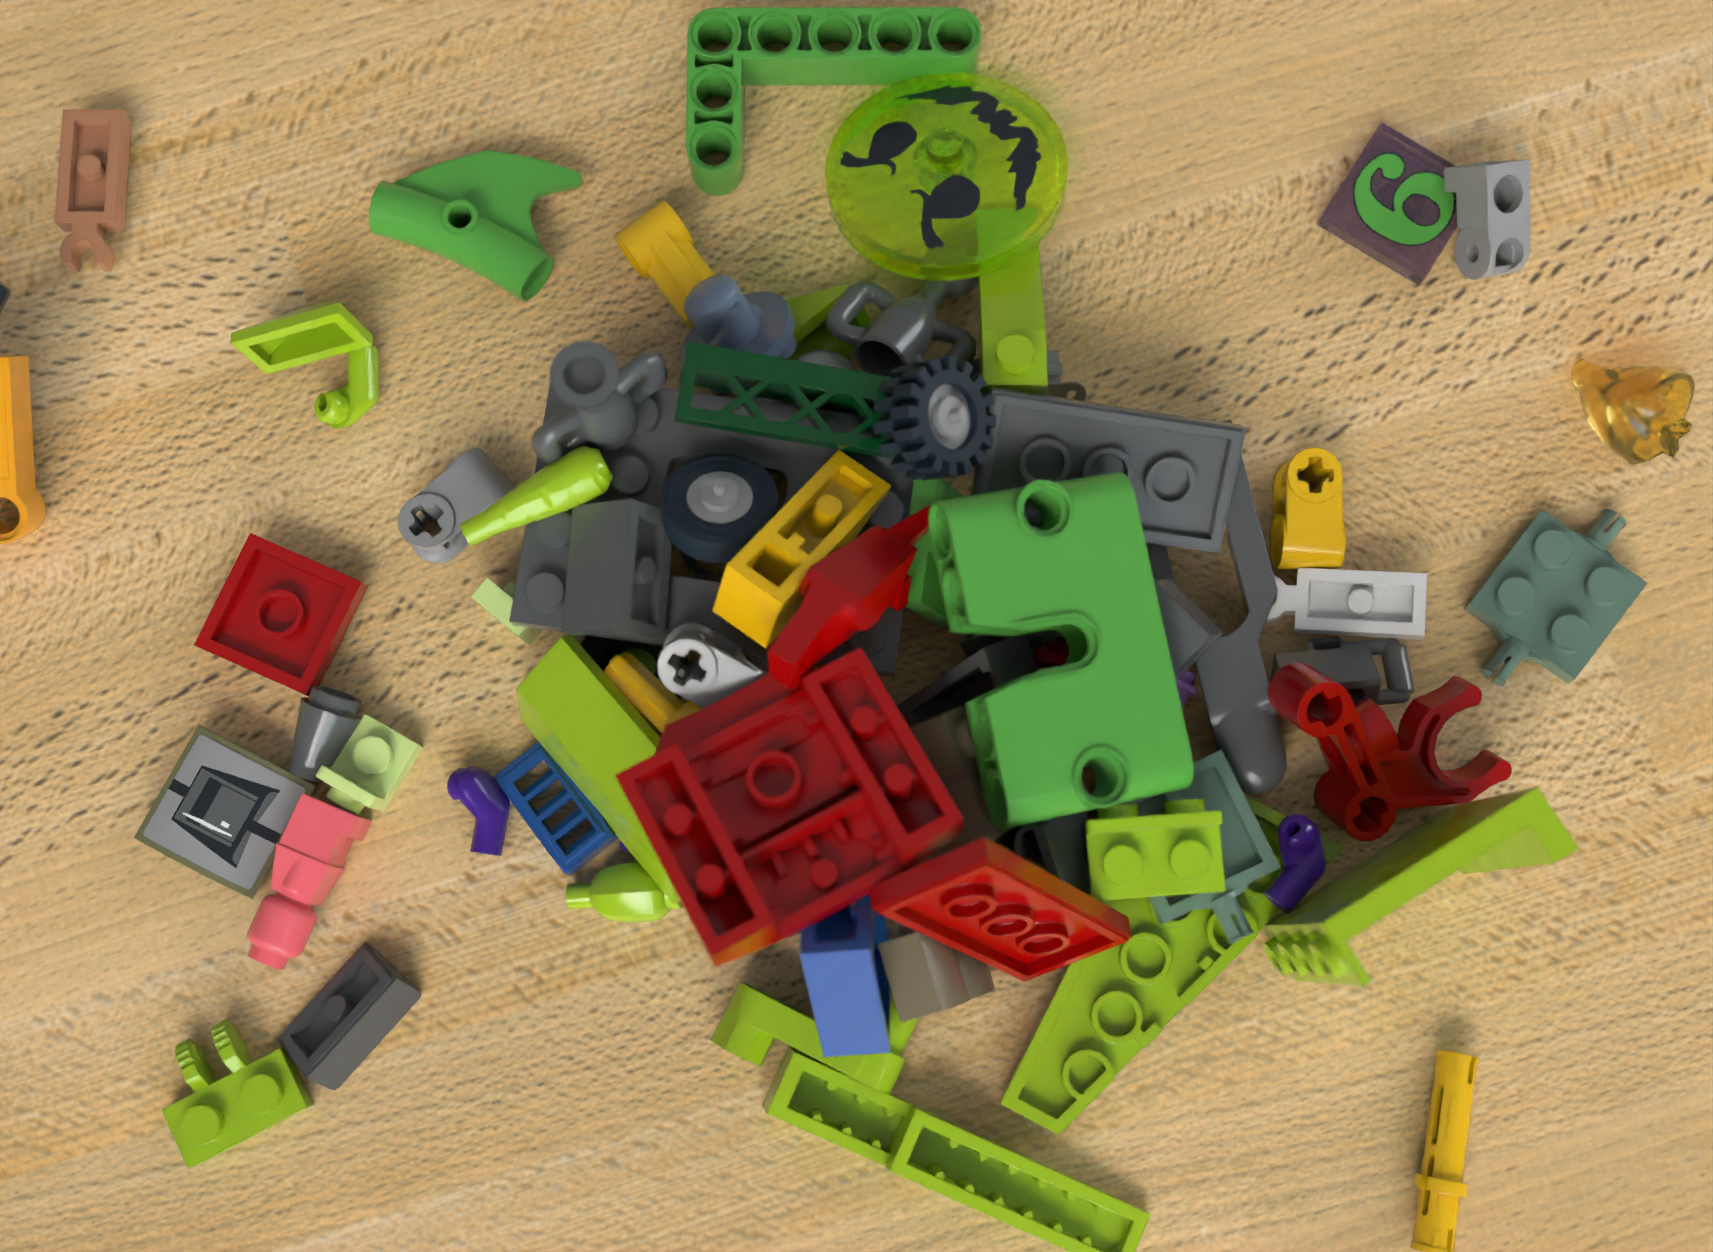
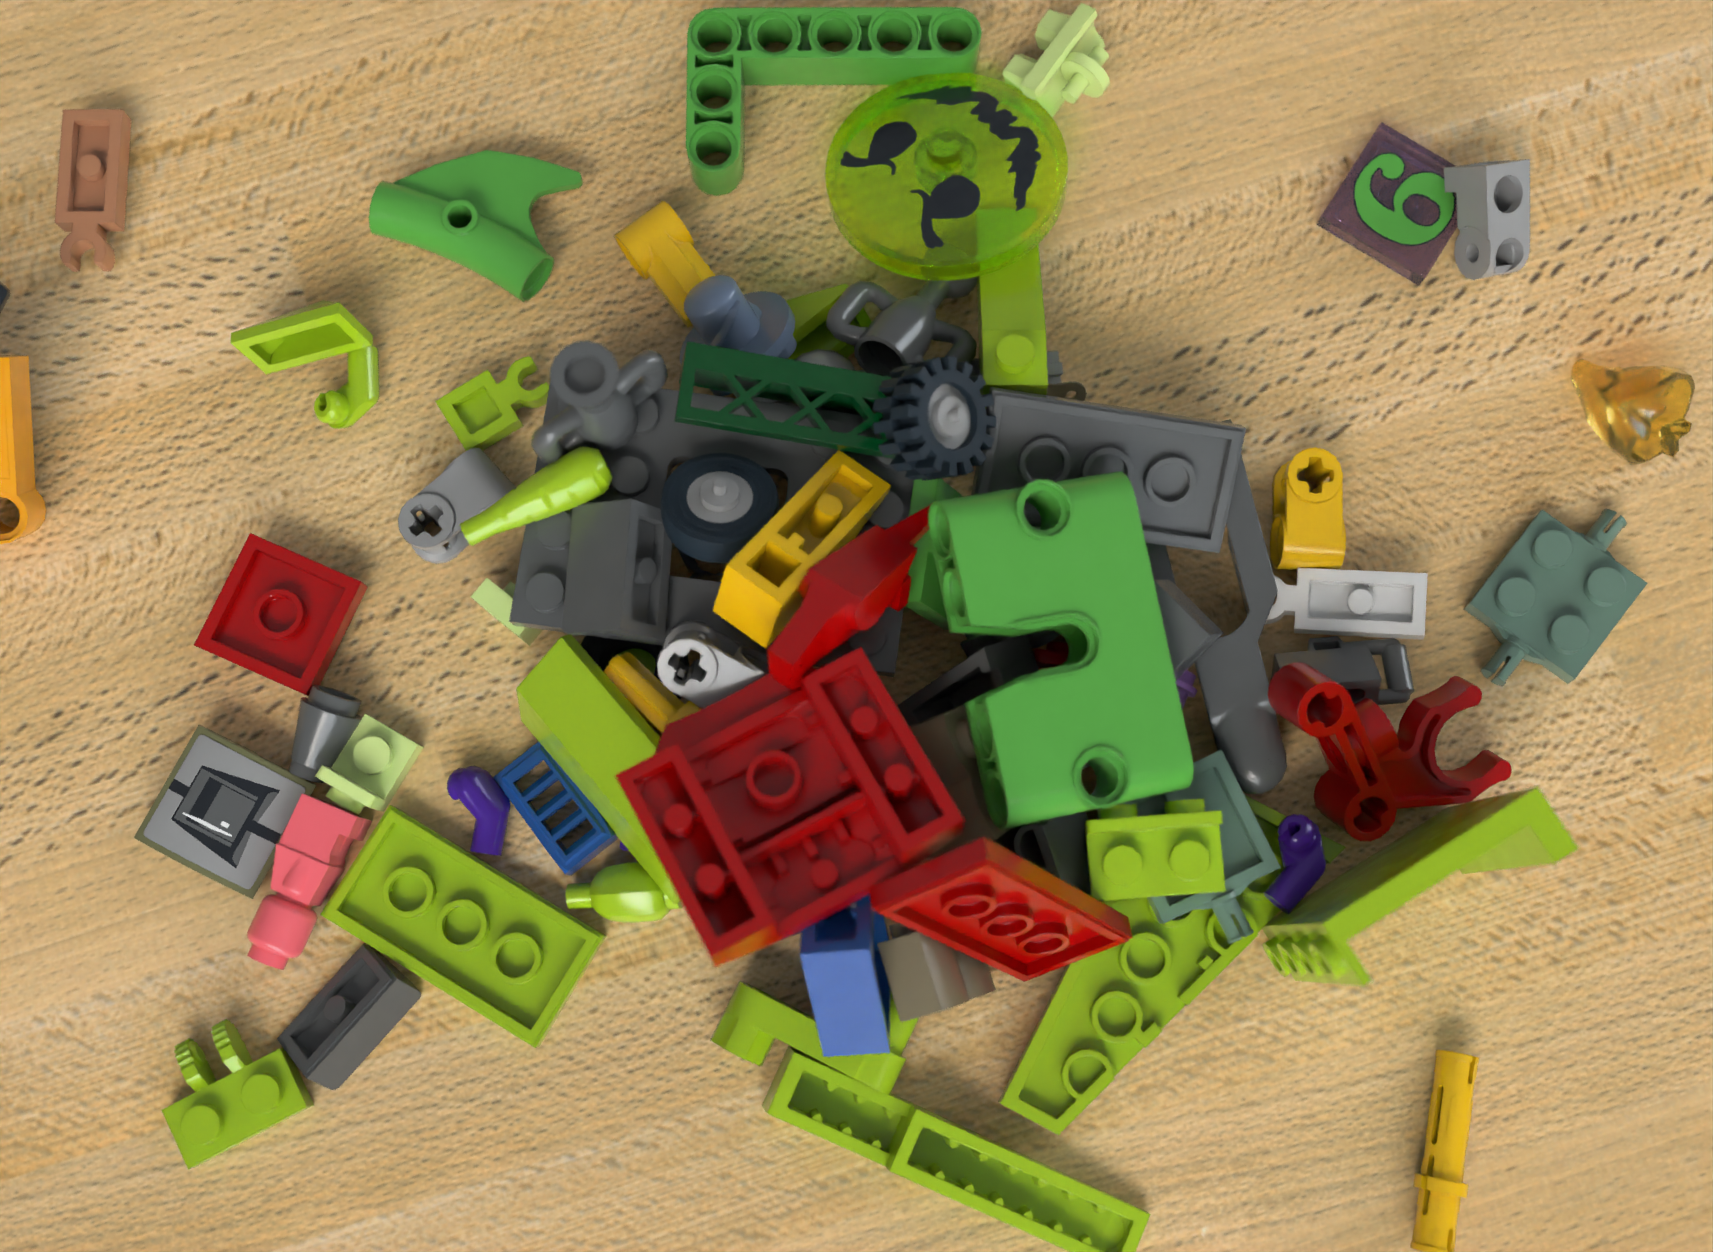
none -> lime tile [320,805,606,1048]
none -> lime plate [435,356,549,451]
none -> yellowish green hips [1003,3,1110,127]

